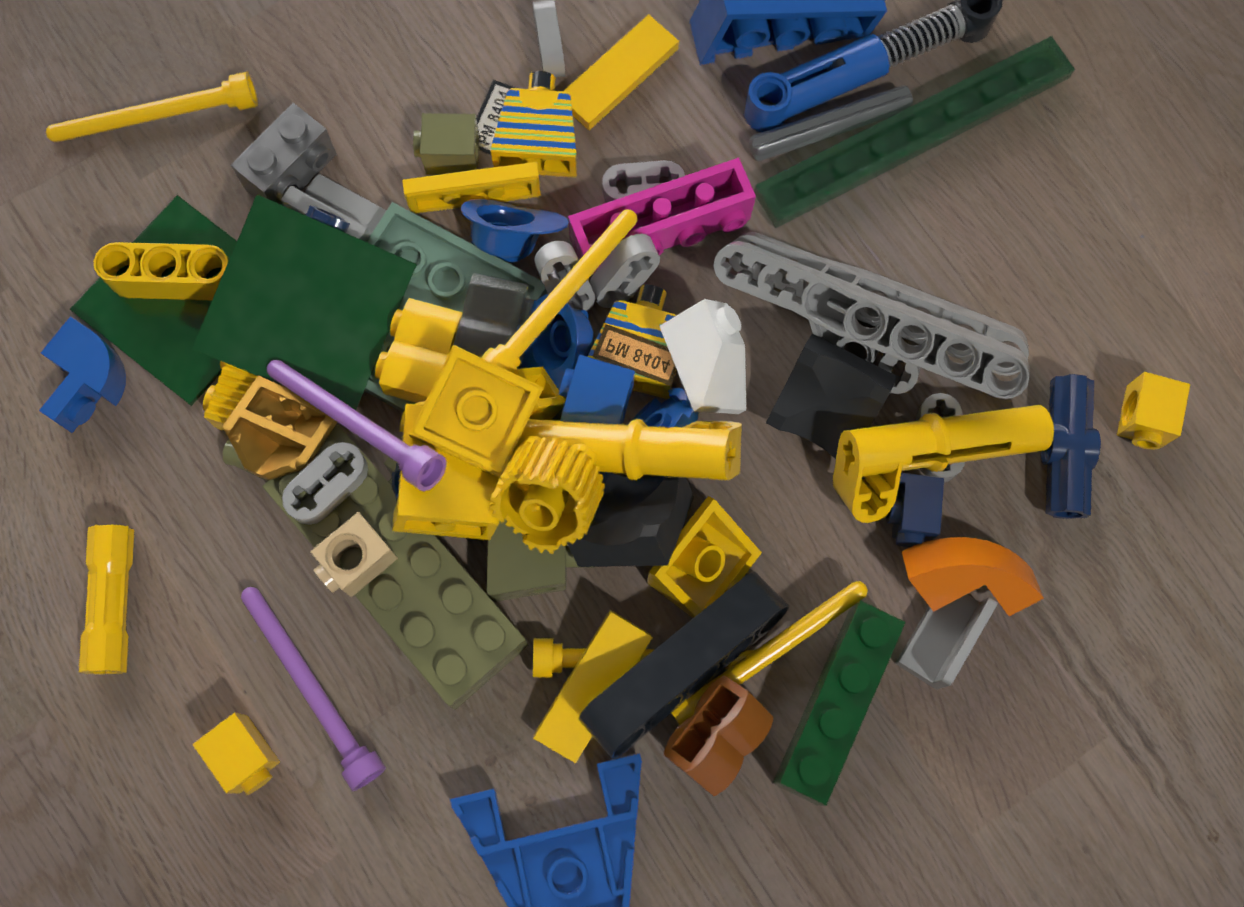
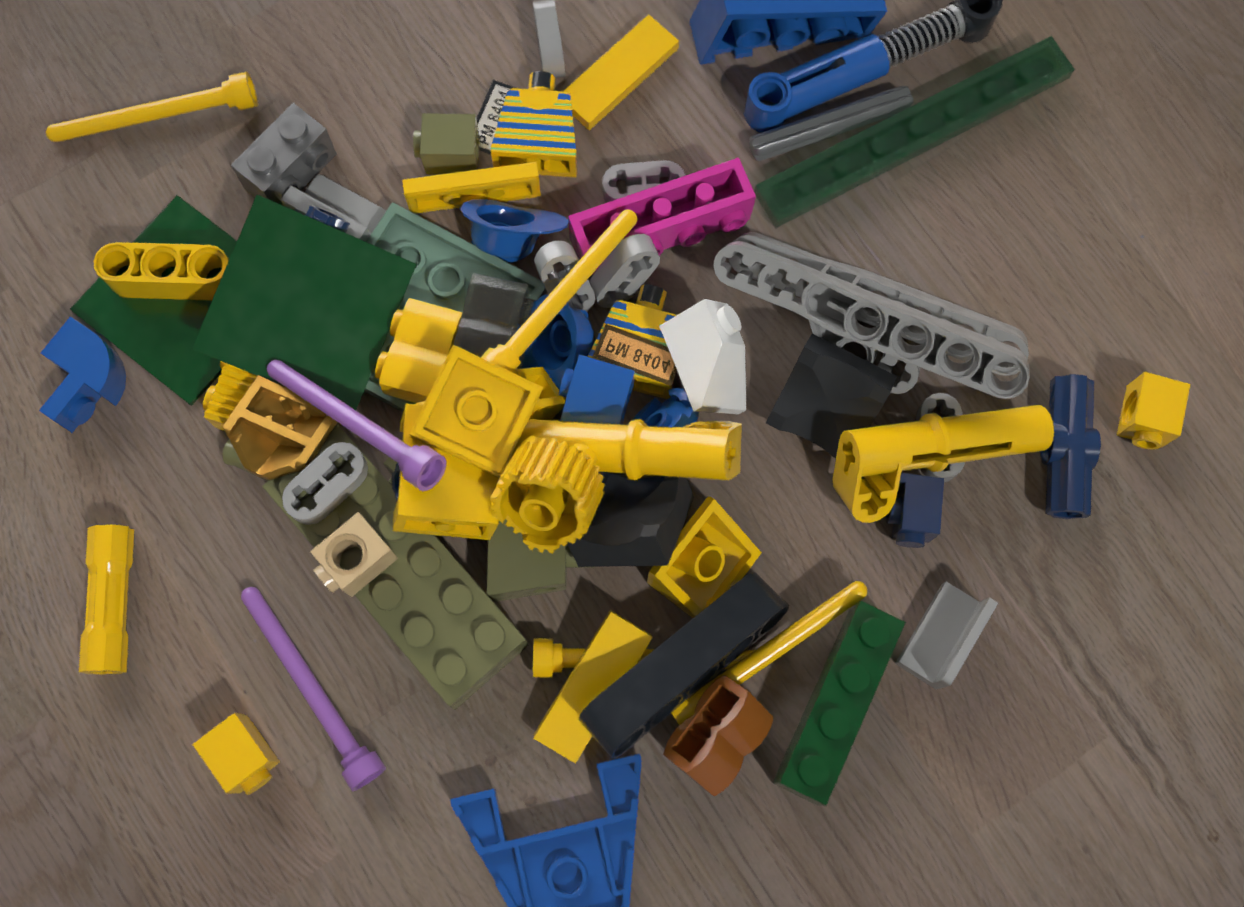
orange brick [902,537,1044,616] -> none

